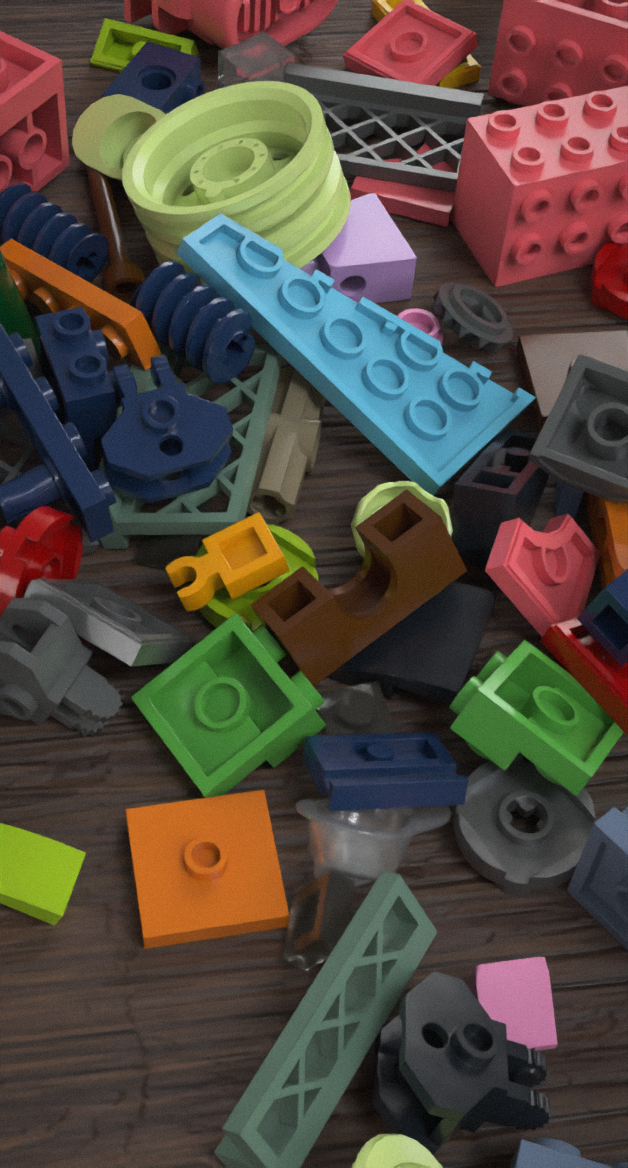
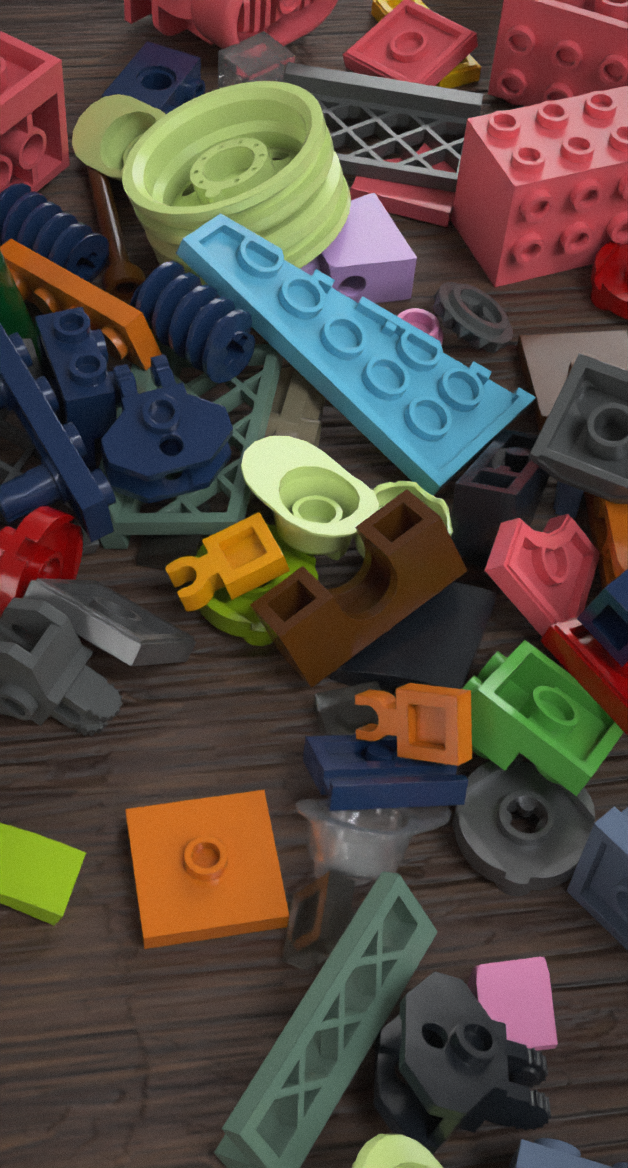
lime slope [90,18,200,73] -> none
bright green plate [131,613,327,798] -> none
none -> yellowish green piece [240,436,379,560]
none -> orange plate [355,683,472,766]

